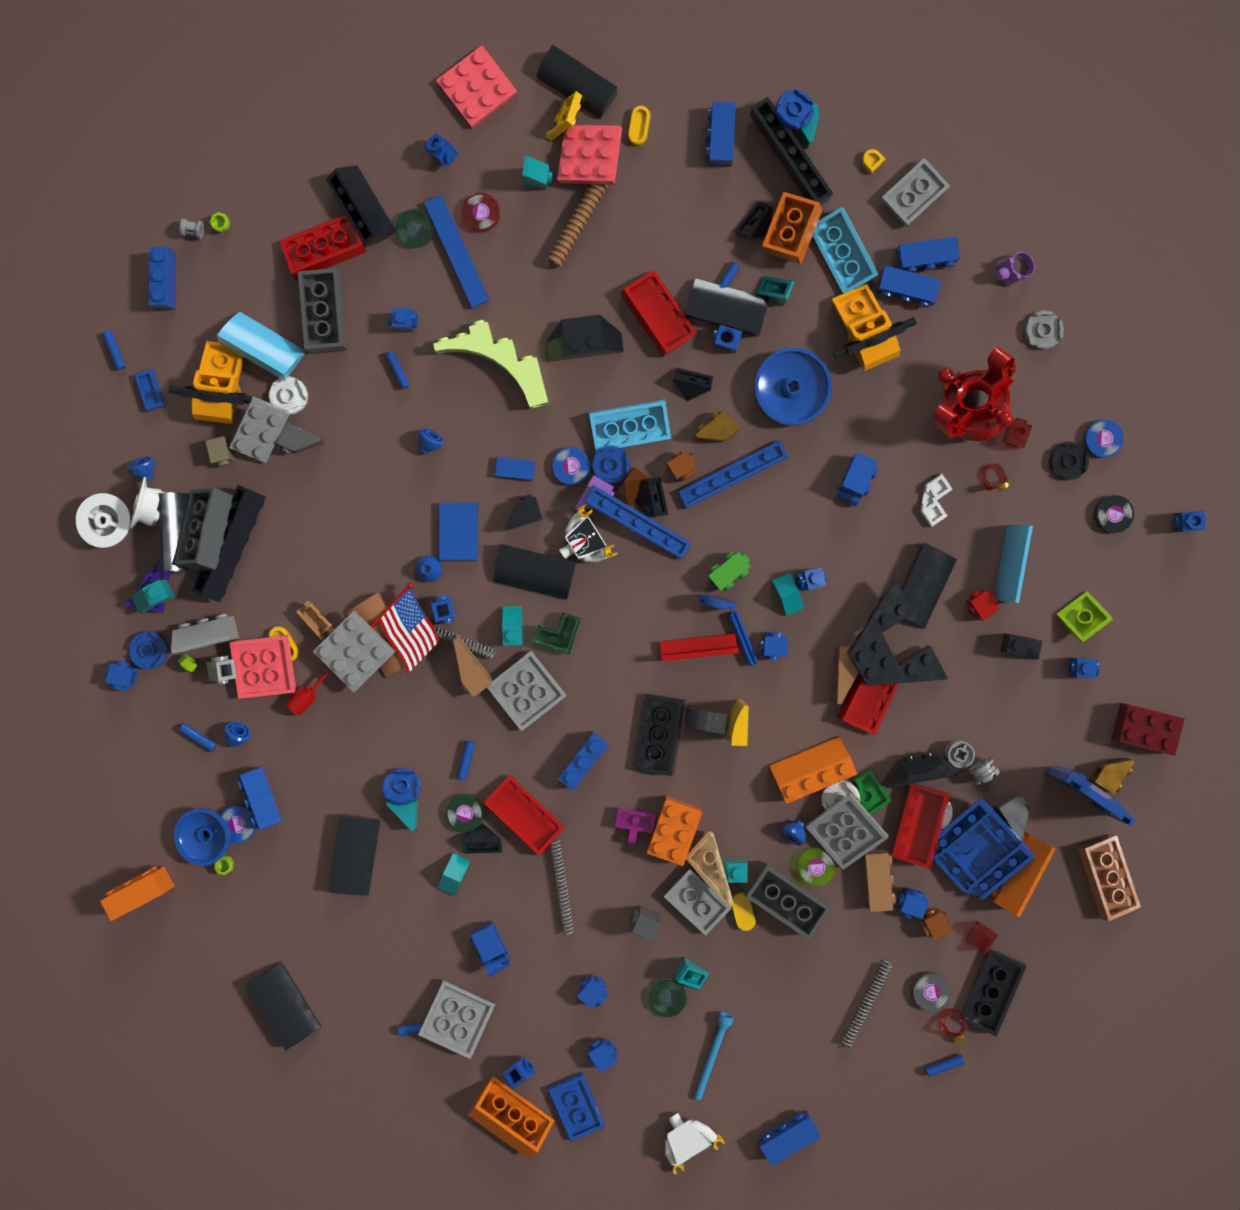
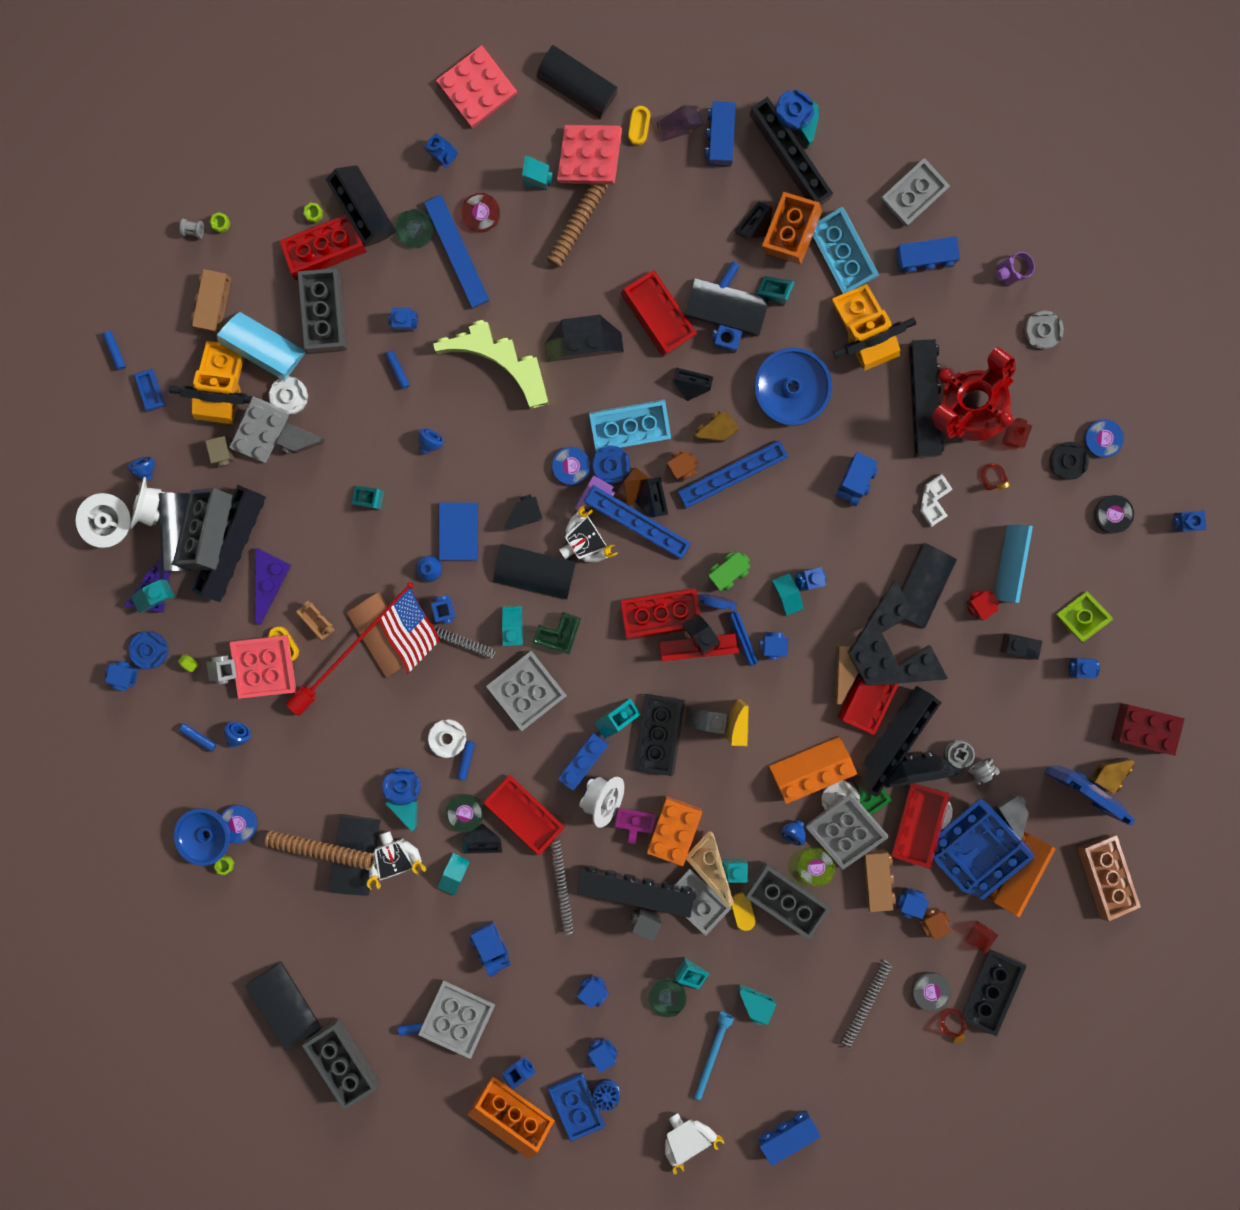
orange brick [100,866,175,921] -> none
blue brick [149,247,176,310] -> none
light grey slope [171,613,239,654] -> none
blue brick [236,767,282,830] -> none
light grey plate [313,611,396,693] -> none
medium nougat slope [453,634,492,697] -> none
blue tile [495,457,536,481] -> none
yellow wing [545,91,582,141] -> none
yellow tile [861,149,886,174] -> none
blue brick [876,266,941,308] -> none
blue piece [925,1054,965,1077] -> none
none -> medium nougat brick [191,269,231,334]
none -> dark purple wing [255,548,291,625]
none -> medium nougat piece [265,830,374,870]
none -> dark grey brick [302,1018,380,1110]
none -> lime tile [303,203,323,223]
none -> teal slope [351,485,385,510]
none -> torso [367,831,426,890]
none -> white tile [428,719,467,758]
none -> black brick [577,866,695,918]
none -> white piece [579,776,624,828]
none -> blue wheel [593,1079,620,1111]
none -> teal slope [594,698,641,739]
none -> red slope [621,589,701,641]
none -> clear purple slope [656,105,704,141]
none -> black slope [682,614,720,656]
none -> teal slope [738,984,777,1025]
none -> black brick [852,686,942,798]
none -> black brick [909,339,944,458]

